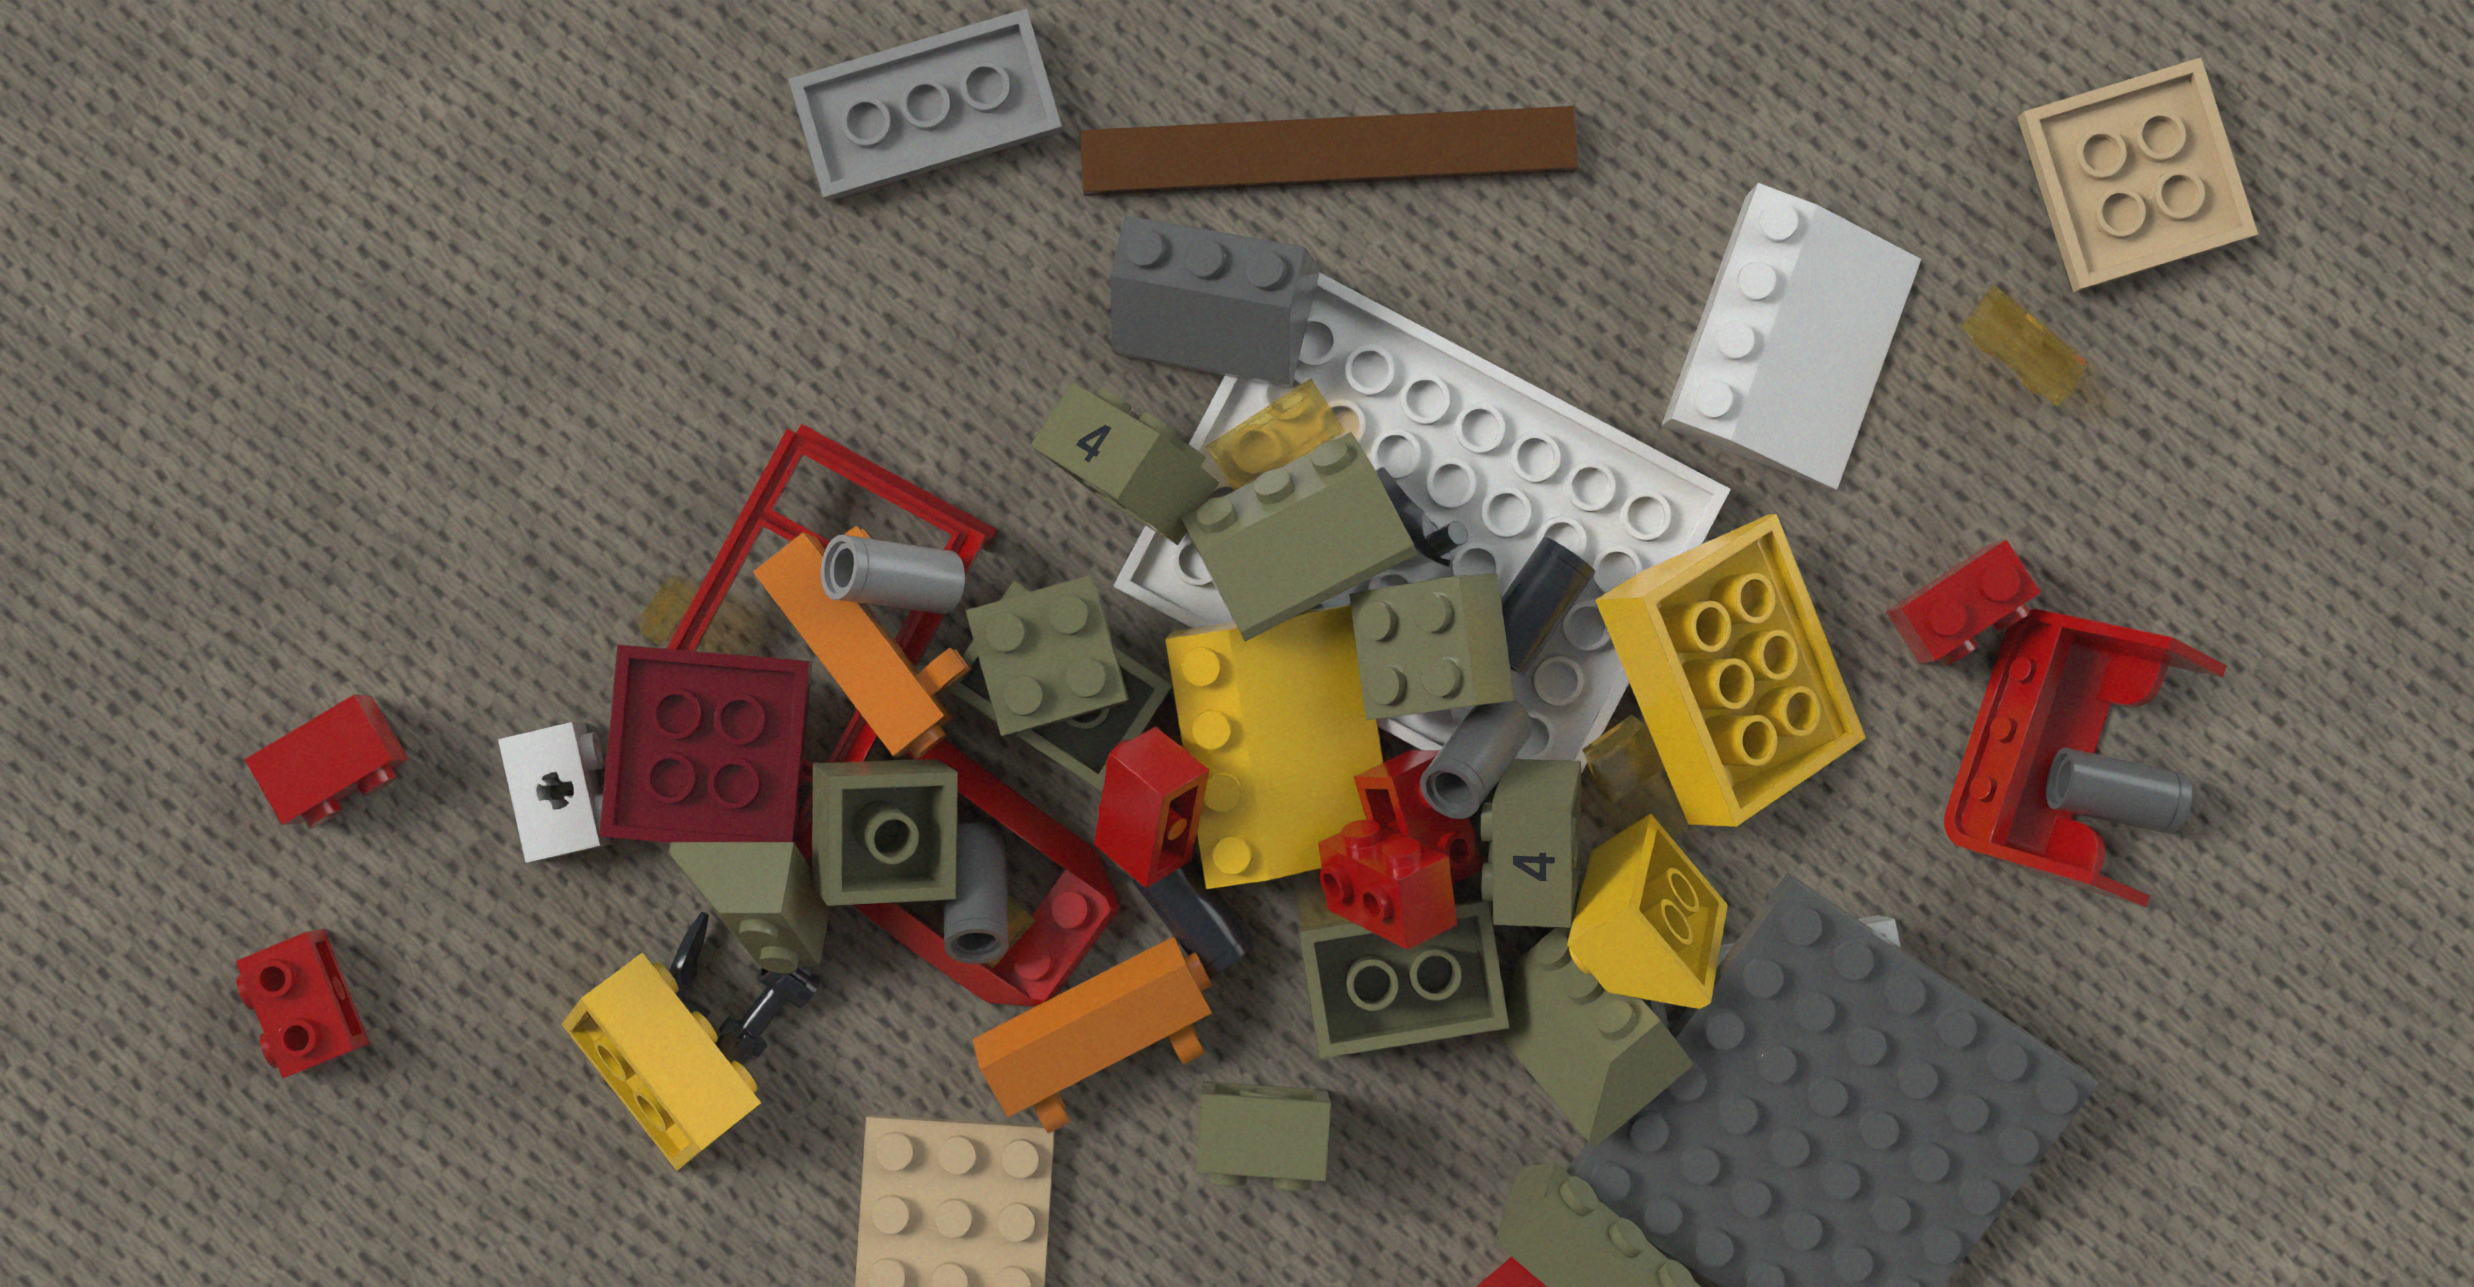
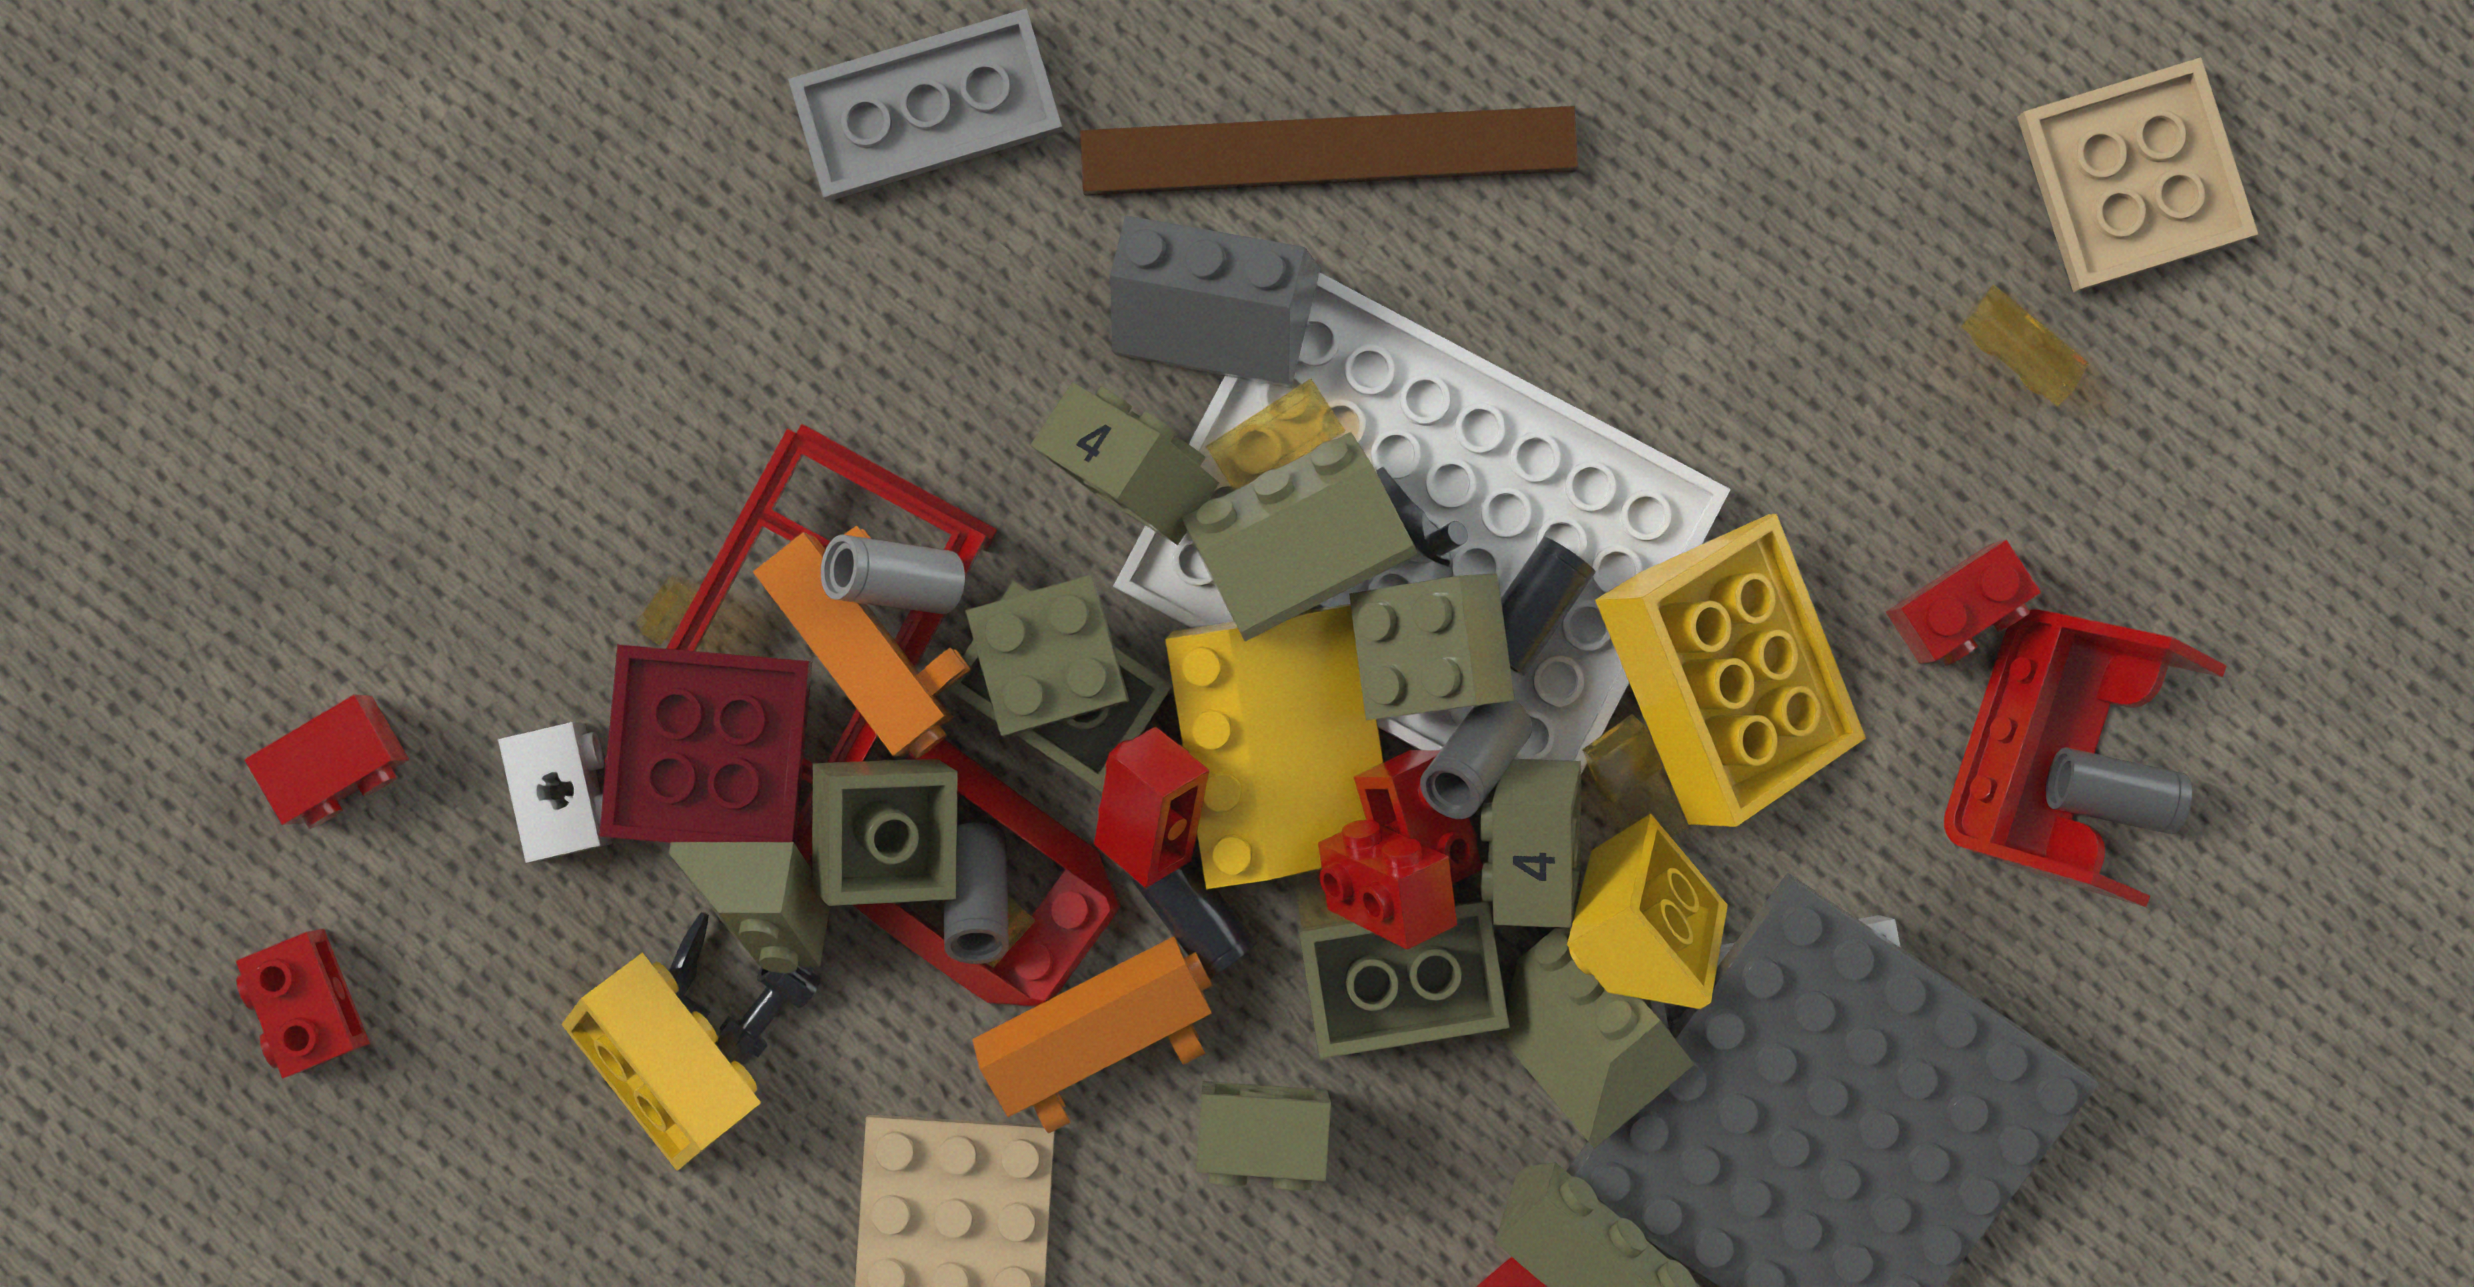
white slope [1661,183,1921,491] -> none

